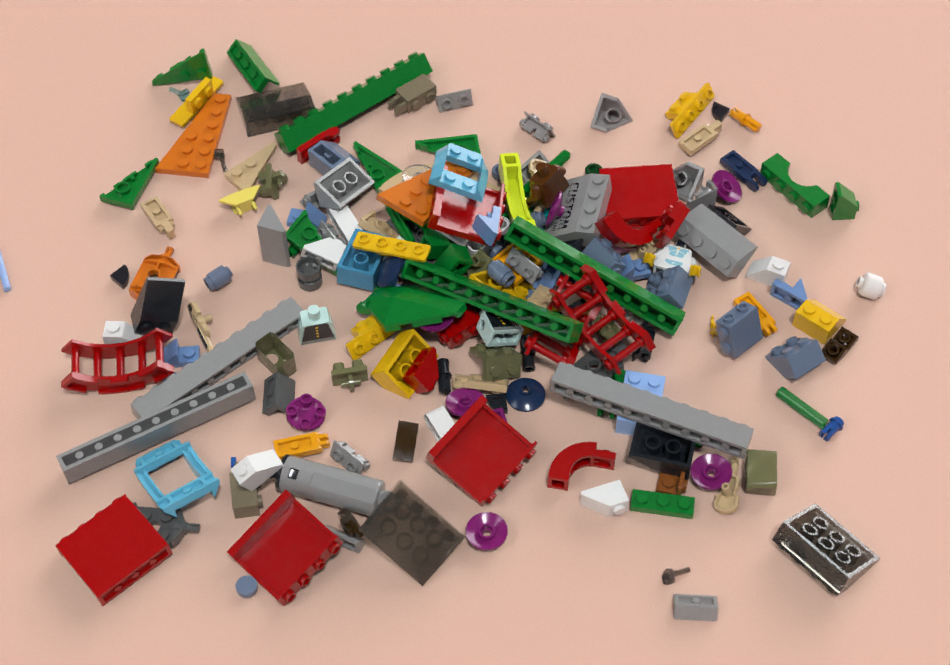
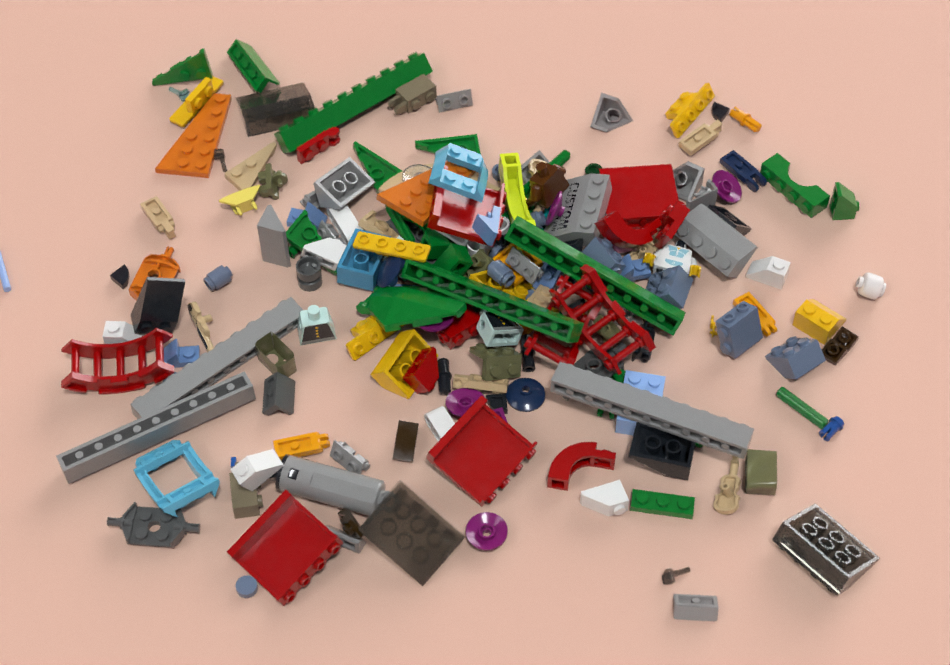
red panel [55,494,173,606] -> none
green wing [99,158,159,209] -> none
magenta dish [286,393,326,431] -> none
sand blue slope [308,140,360,175] -> none
olive hips [331,359,368,392] -> none
light grey hinge [519,112,556,143] -> none
dark orange bracket [656,471,688,495] -> none
magenta dish [691,453,732,490] -> none
medium blue slope [770,278,807,310] -> none

